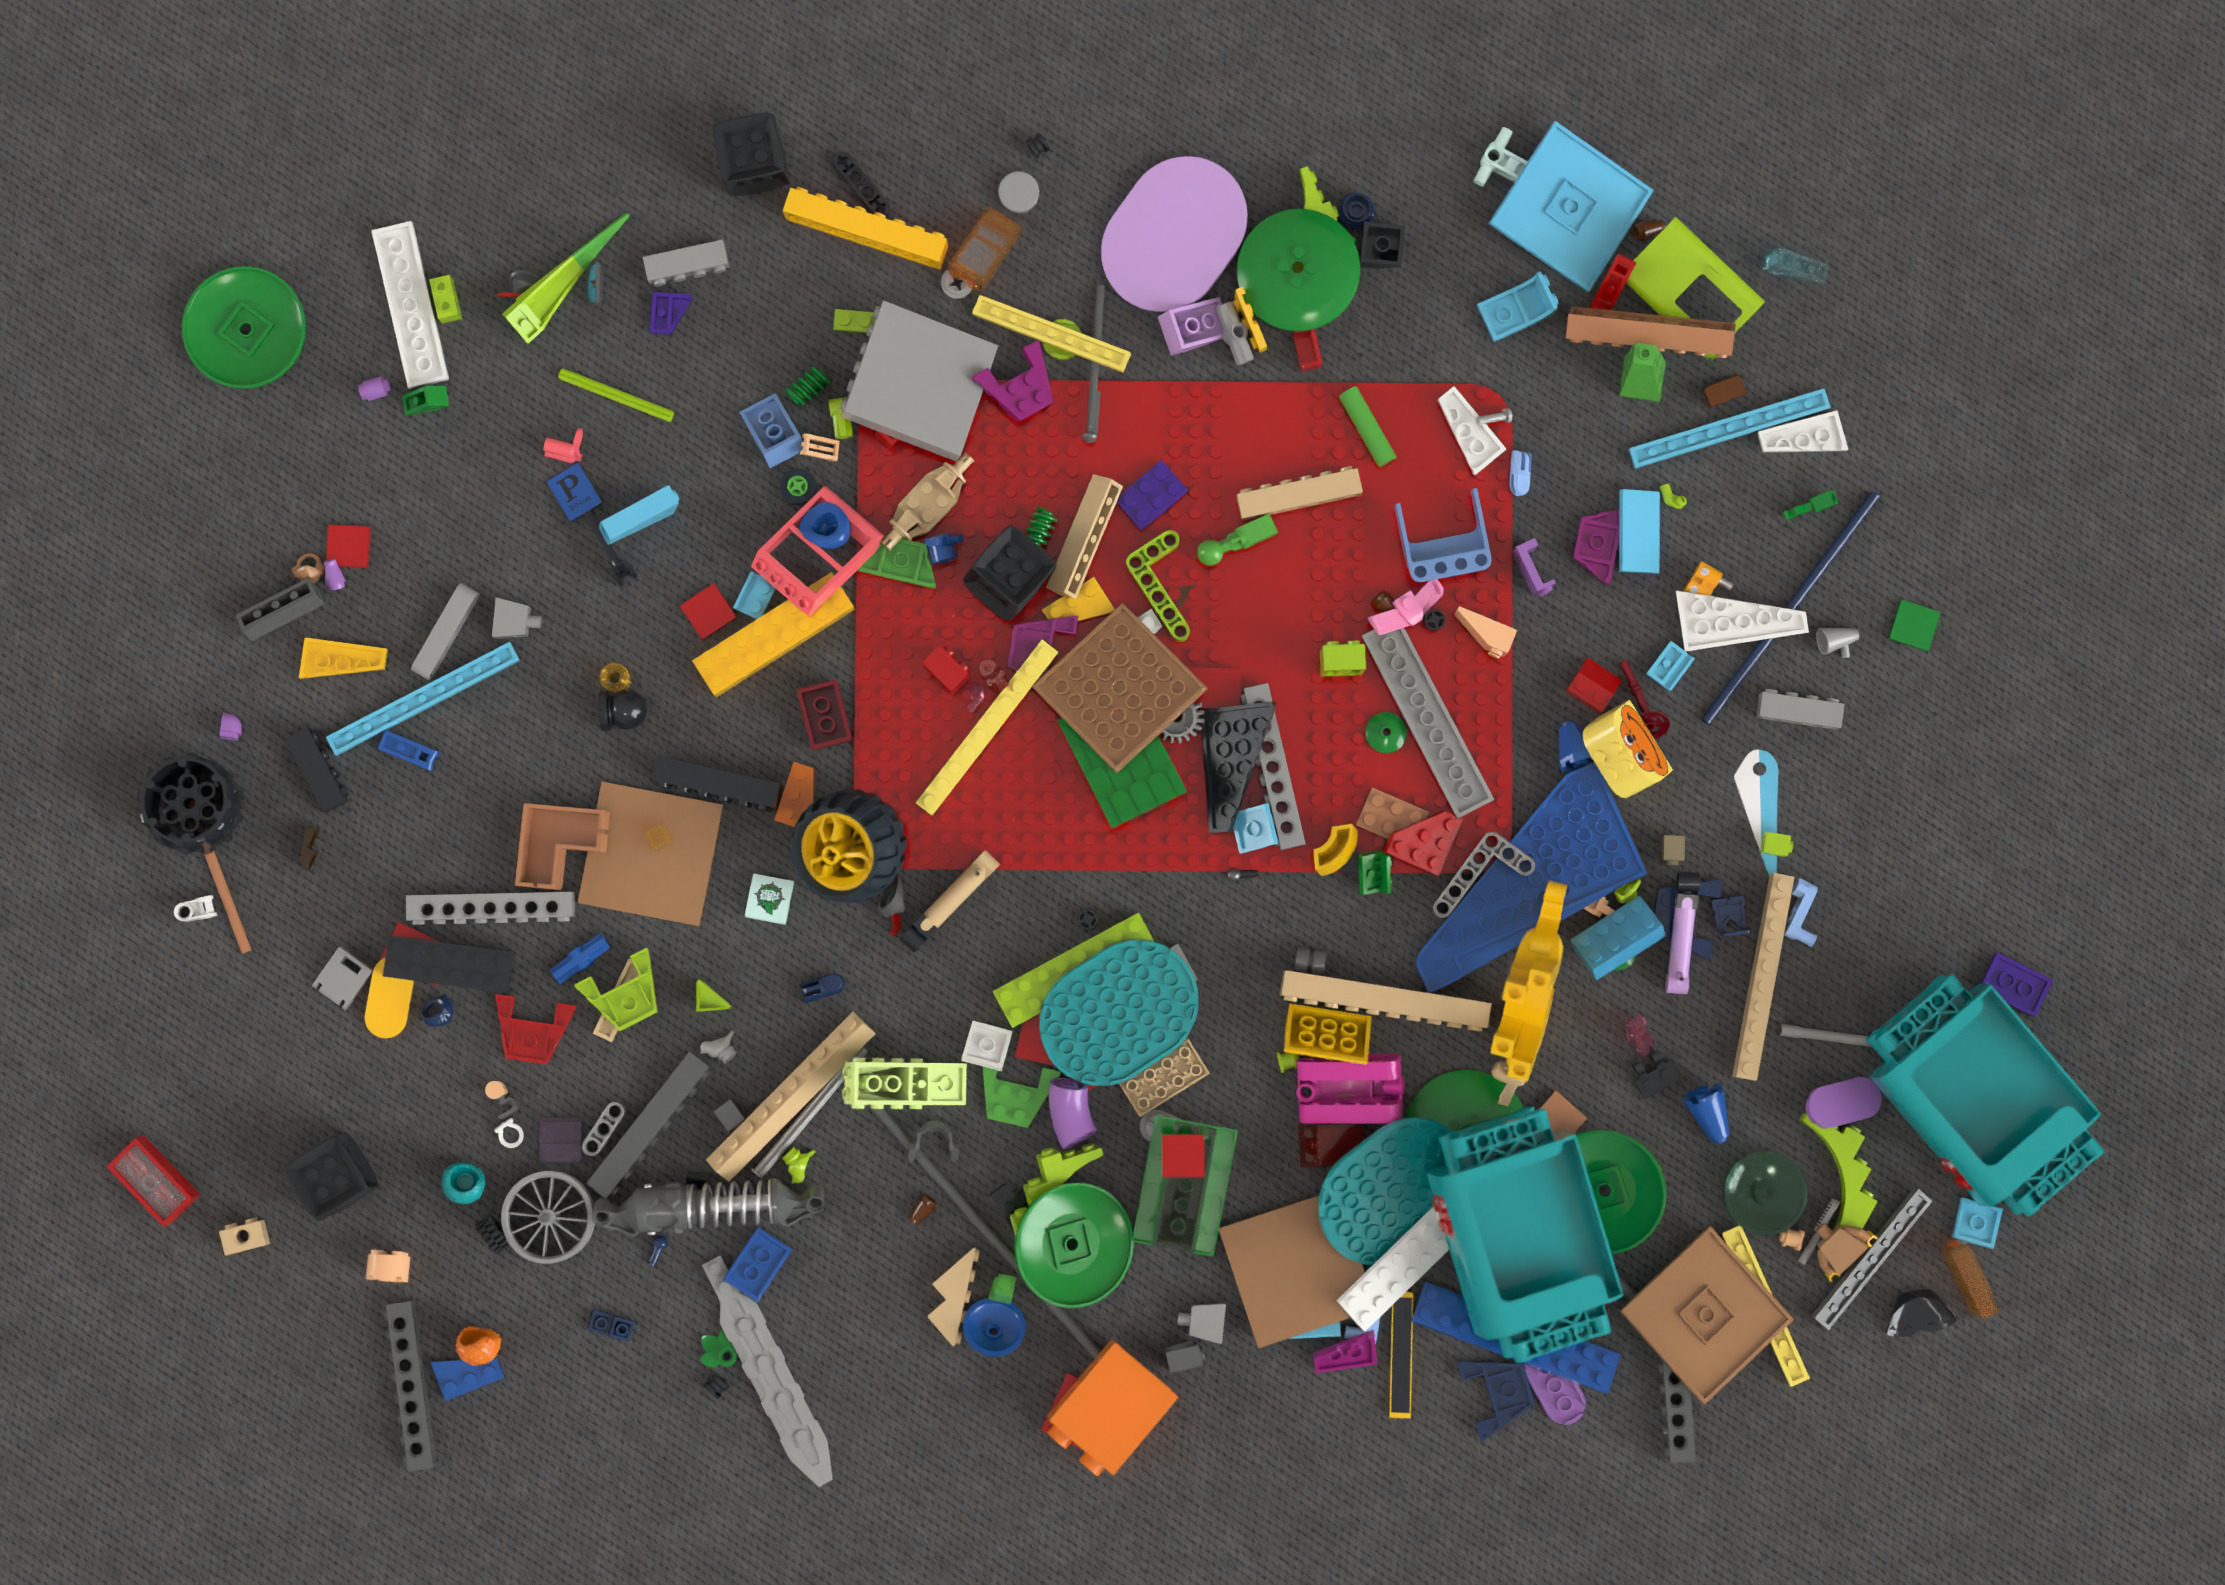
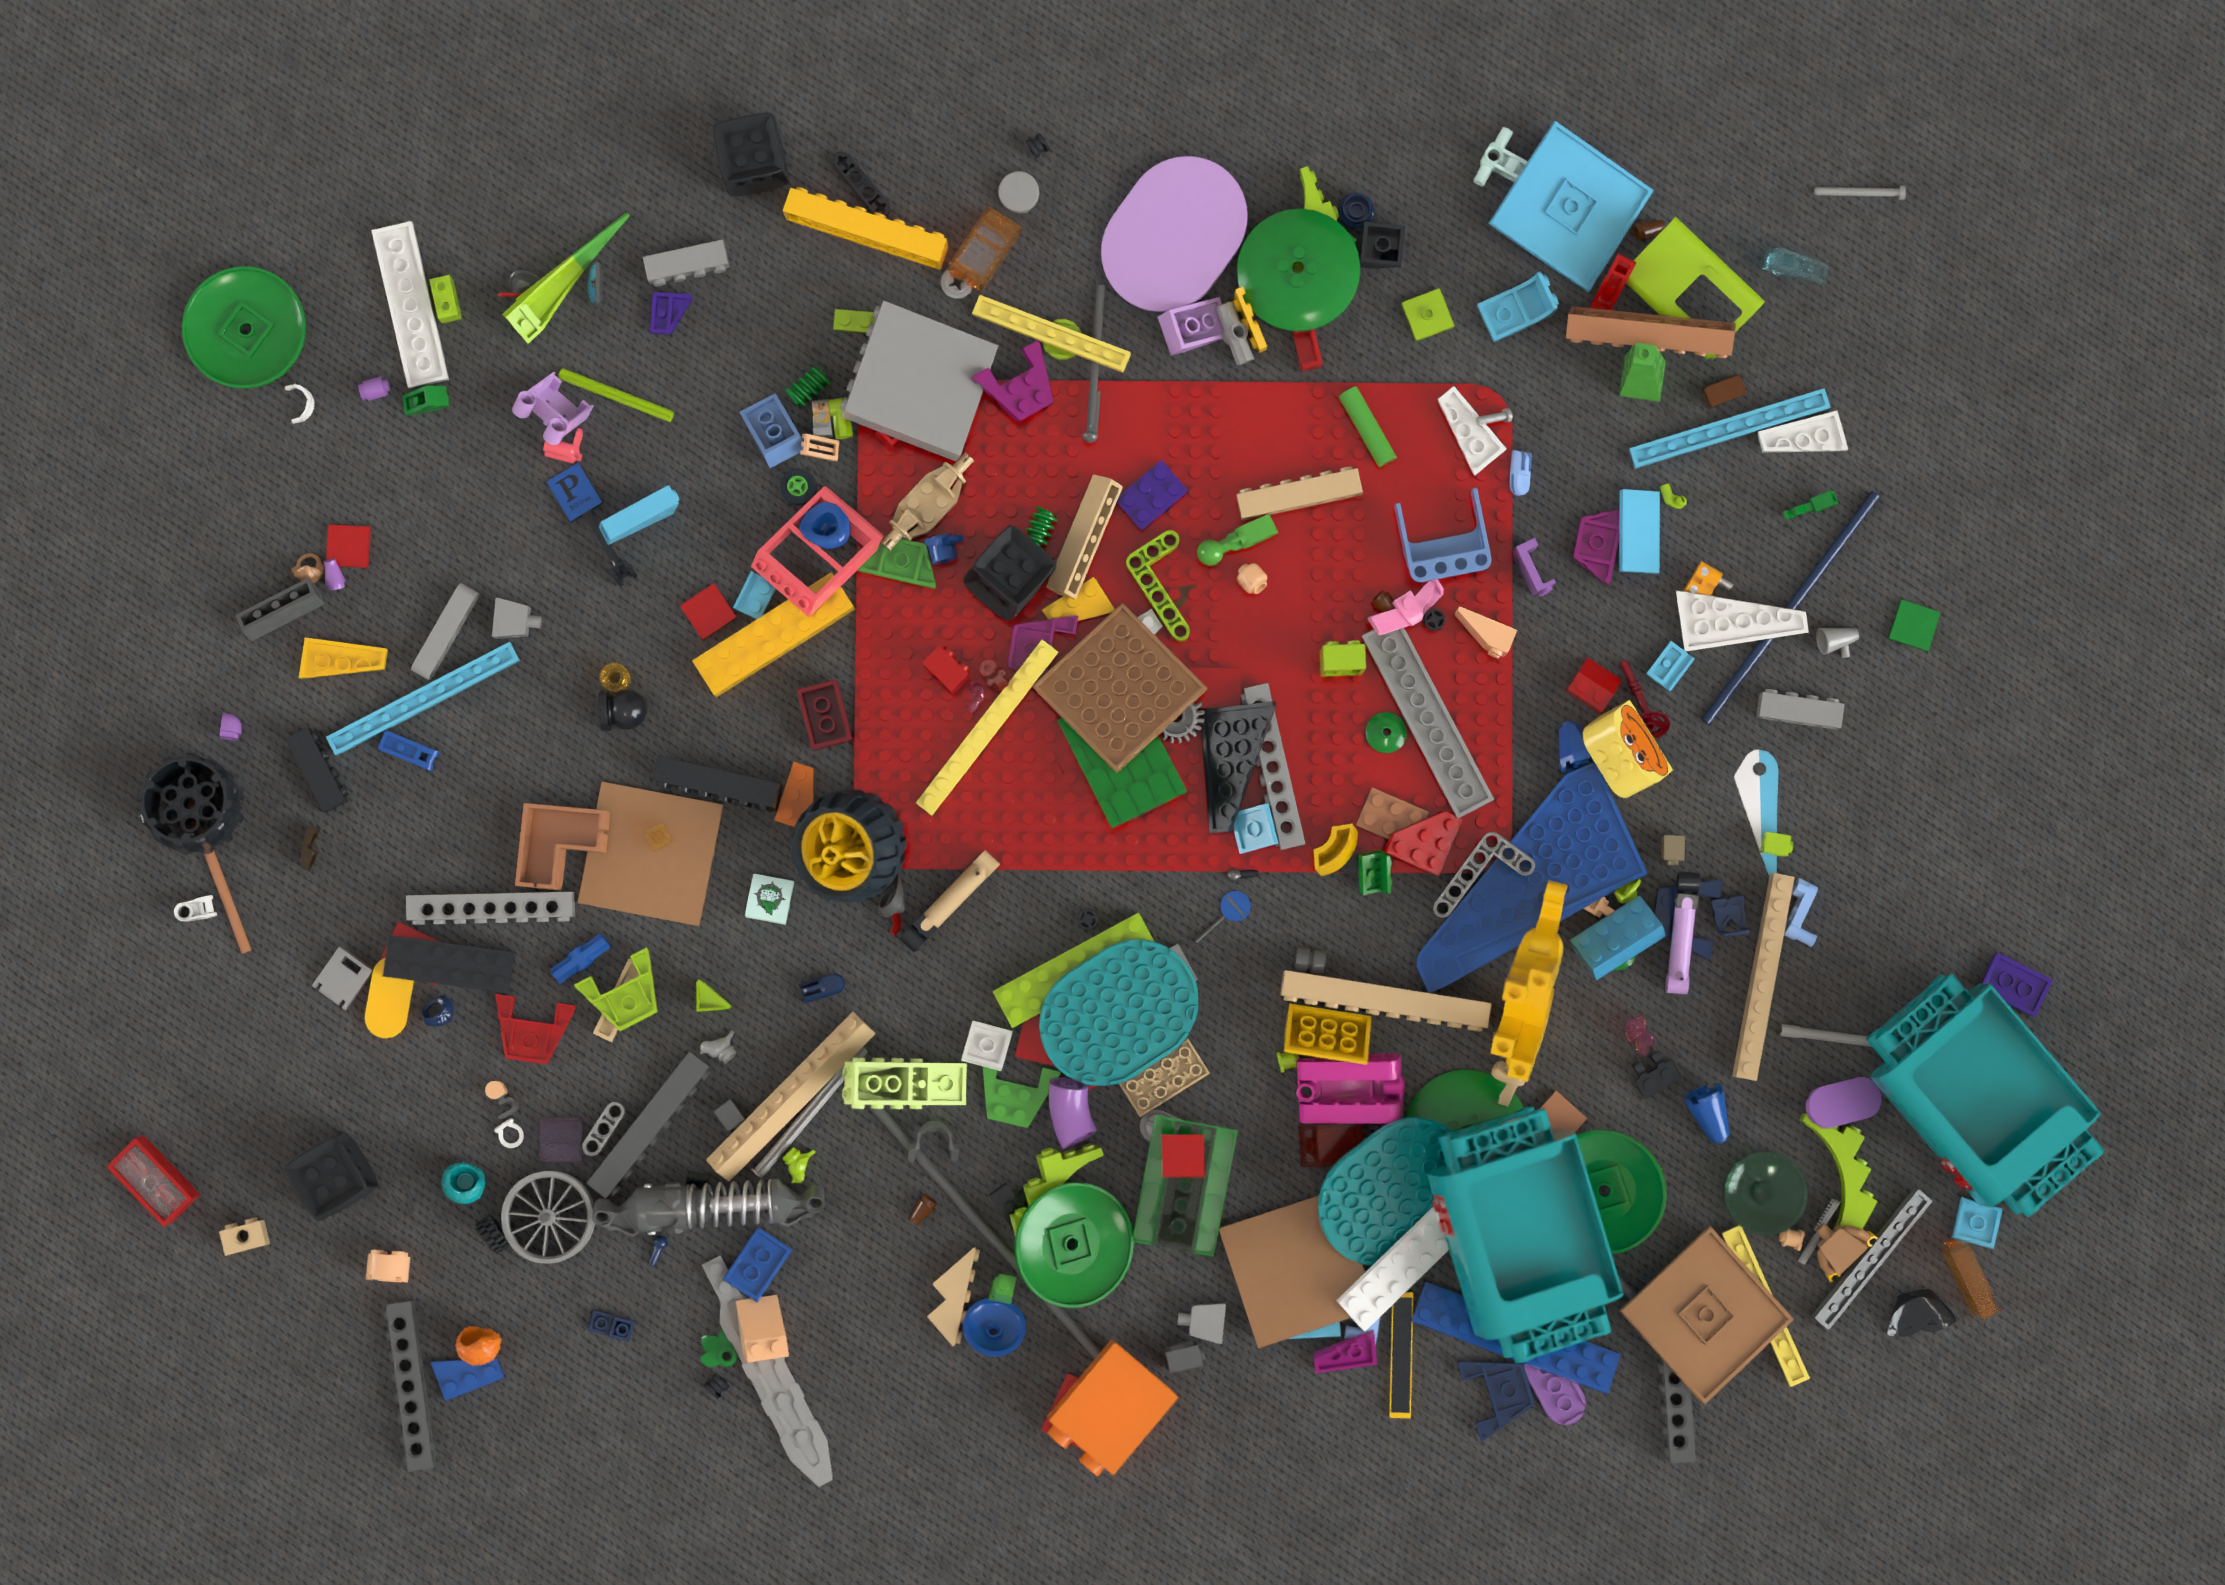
none -> white helmet [285,384,314,424]
none -> lavender piece [512,372,593,445]
none -> light nougat slope [736,1295,789,1363]
none -> light grey leg [812,399,834,438]
none -> blue piece [1194,891,1251,943]
none -> light nougat head [1237,563,1267,594]
none -> lime plate [1401,288,1454,341]
none -> light grey bar [1814,185,1906,200]

